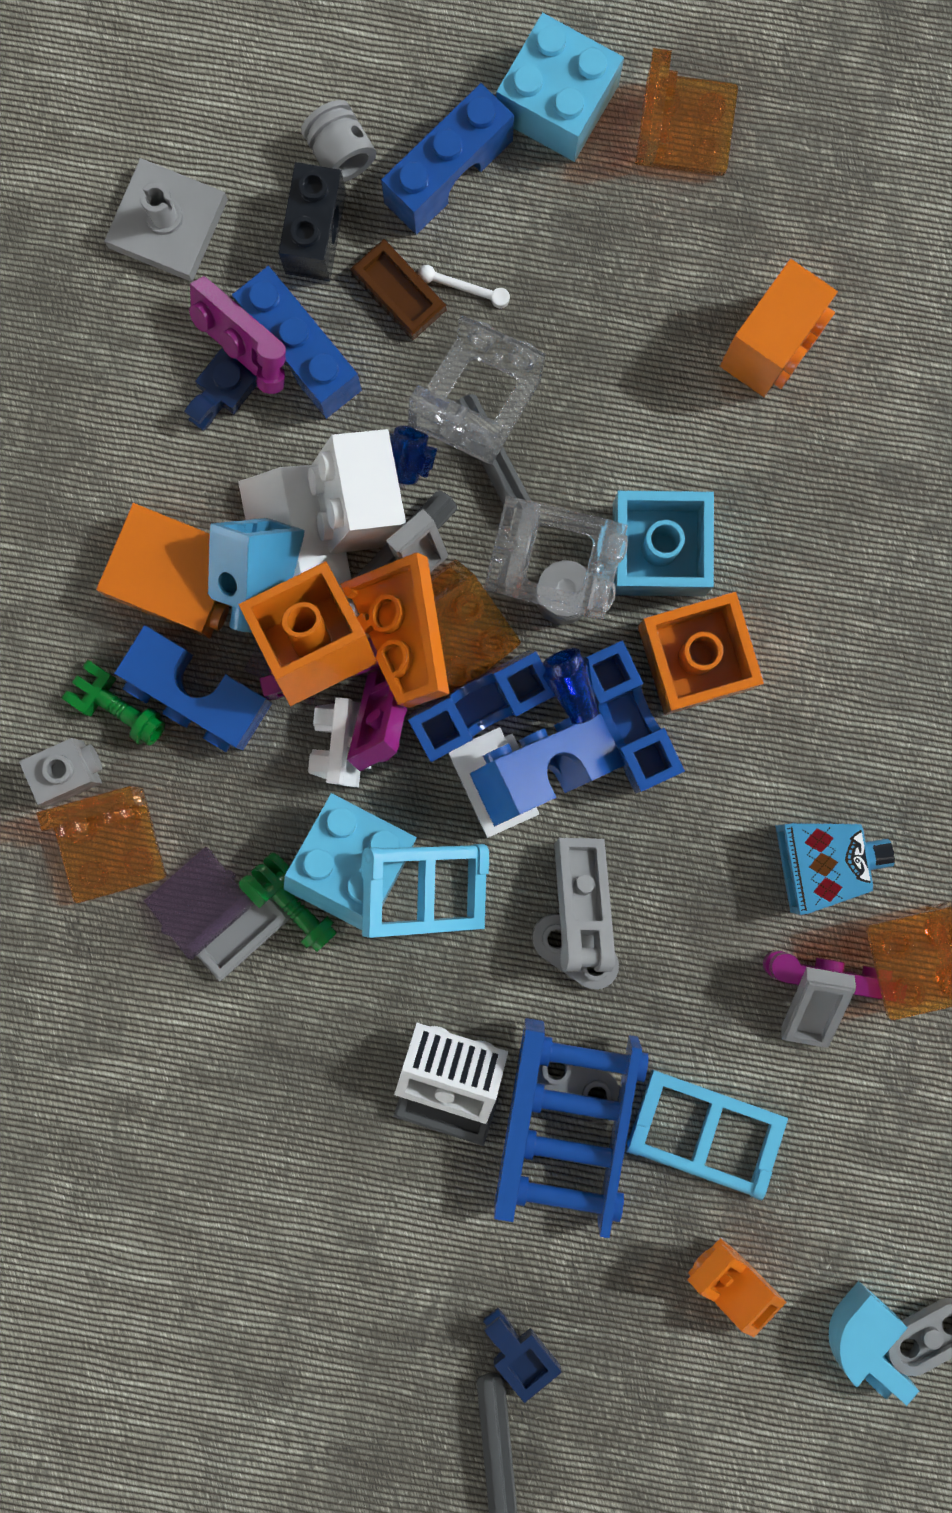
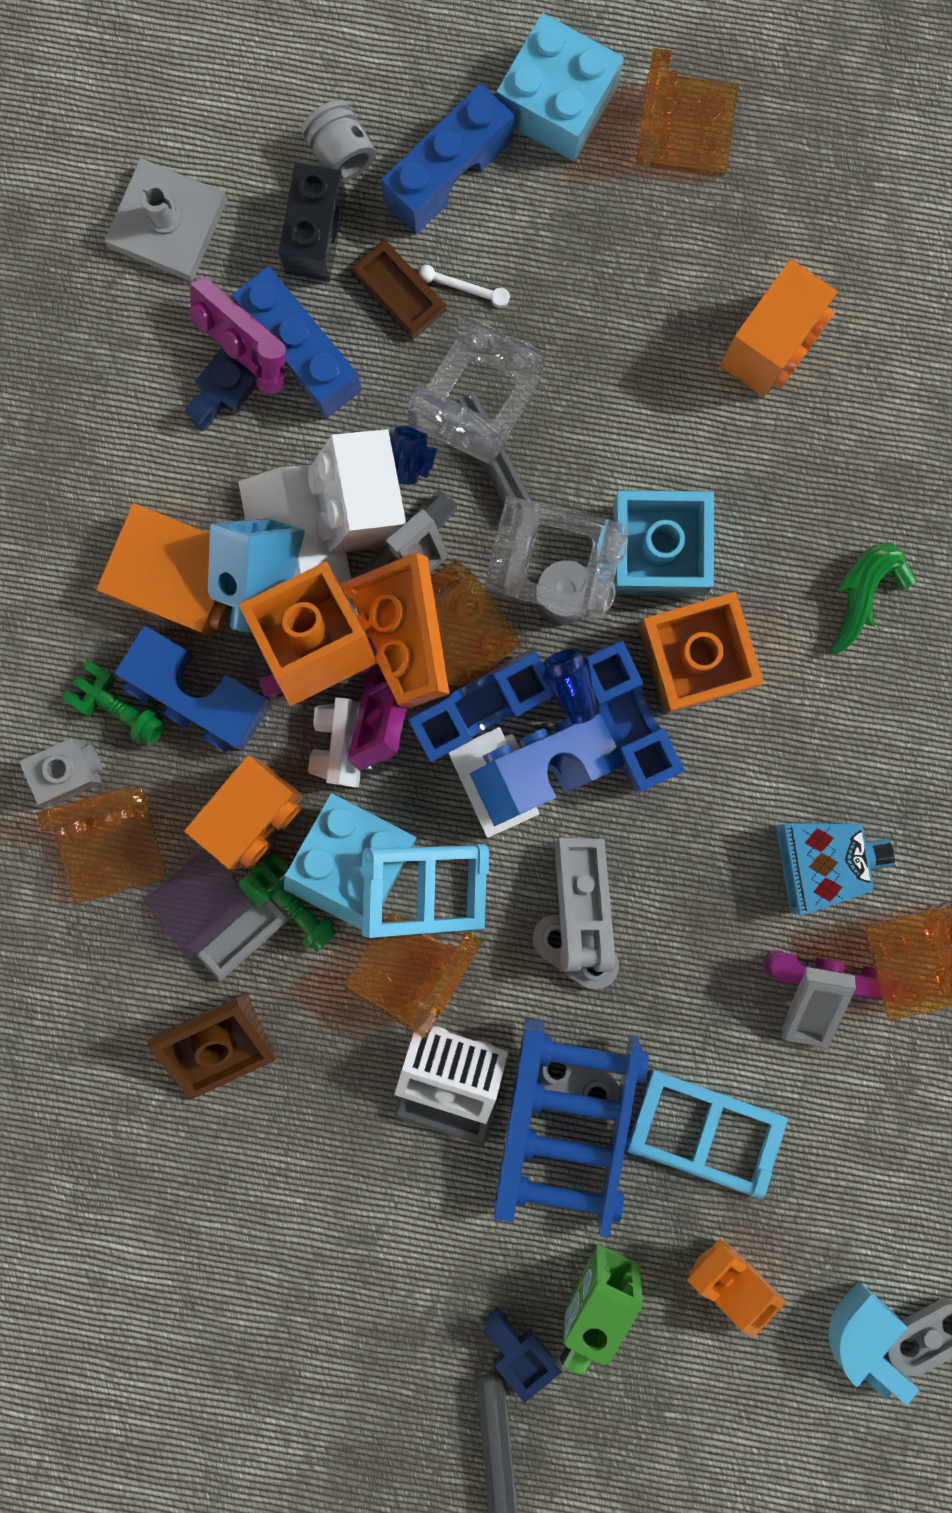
none -> reddish brown slope [147,992,276,1100]
none -> orange brick [184,755,304,869]
none -> clear orange bracket [344,913,483,1039]
none -> bright green torso [560,1244,643,1374]
none -> green piece [828,542,917,655]

